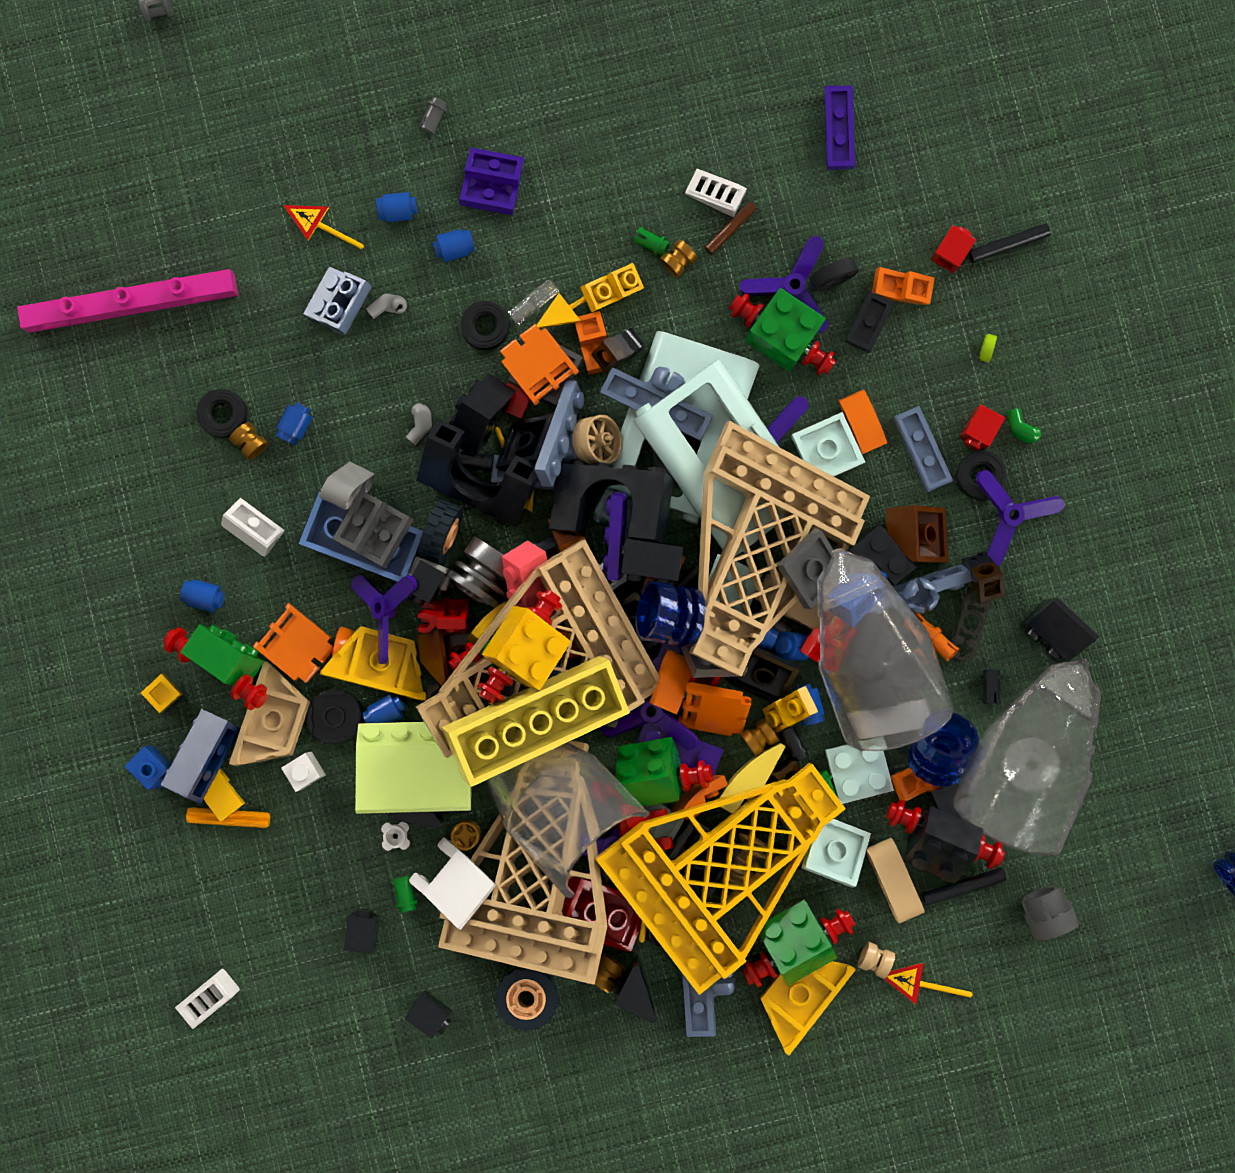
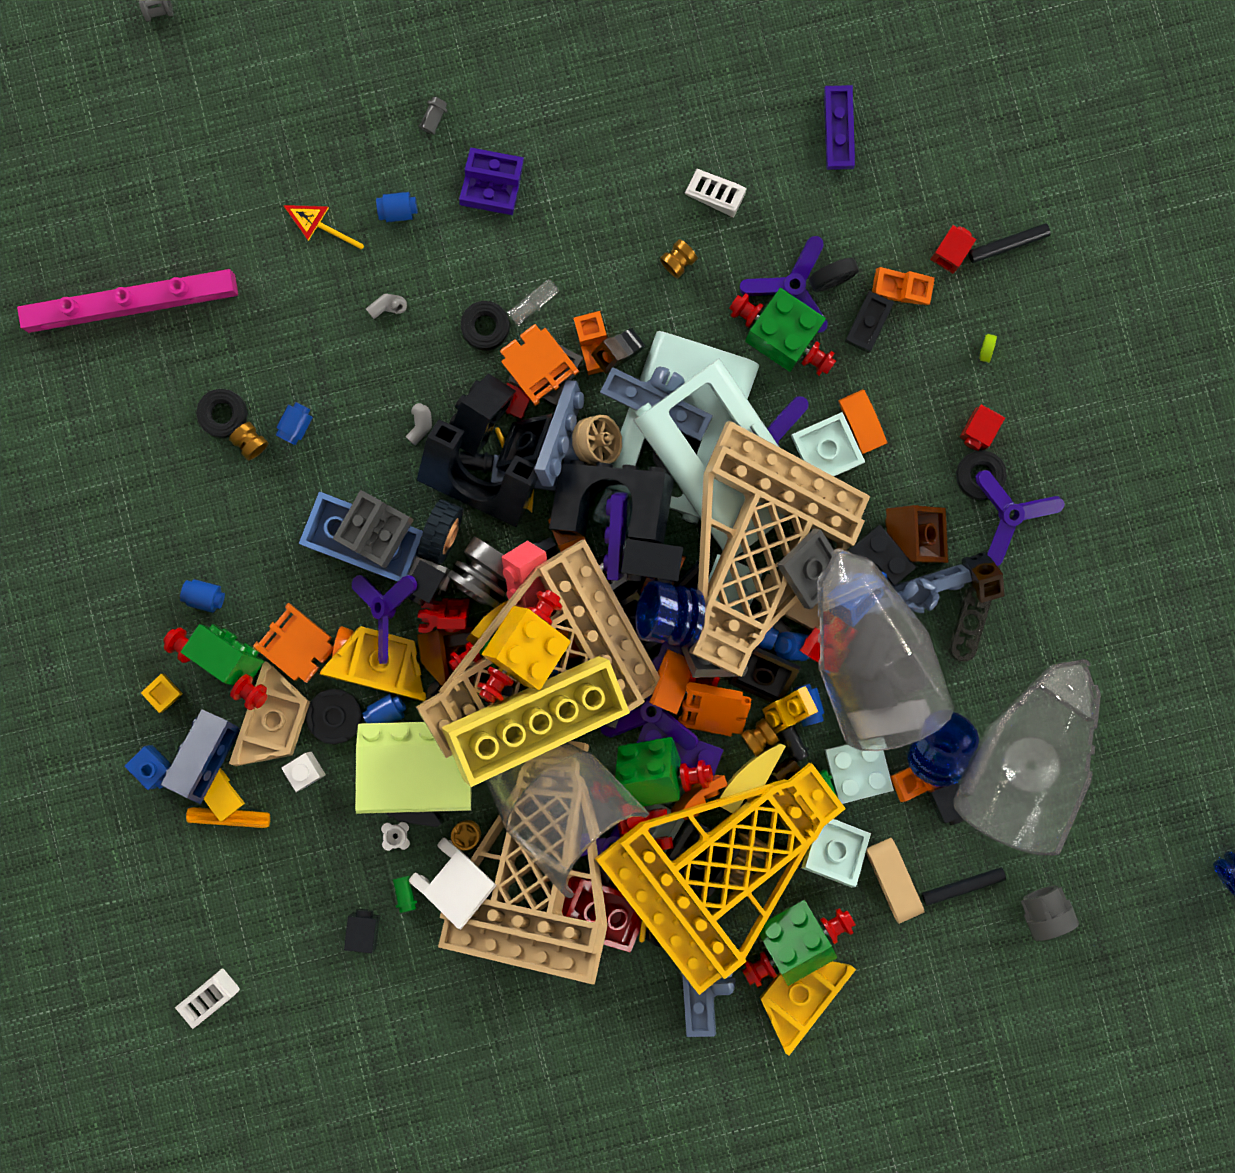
white slope [221,498,284,557] -> none
sand blue brick [303,266,372,336] -> none
light grey beam [320,462,375,510] -> none
black brick [405,990,452,1039] -> none
blue brick [432,229,475,262] -> none
black wheel [495,967,559,1031] -> none
yellow piece [537,293,586,328] -> none
yellow slope [580,263,644,312] -> none
pearl gold wheel [595,953,626,993] -> none
black slope [615,956,656,1023] -> none
green pin [633,227,670,257] -> none
reddish brown piece [705,201,757,255] -> none
tan wheel [857,941,895,979] -> none
piece [884,963,972,1004] -> none
black brick [886,799,1005,884] -> none
sand blue tile [893,406,953,493] -> none
orange pin [905,612,959,662] -> none
black pin [980,669,1003,704] -> none
green arm [1007,408,1041,444] -> none
black slope [1020,597,1100,662] -> none

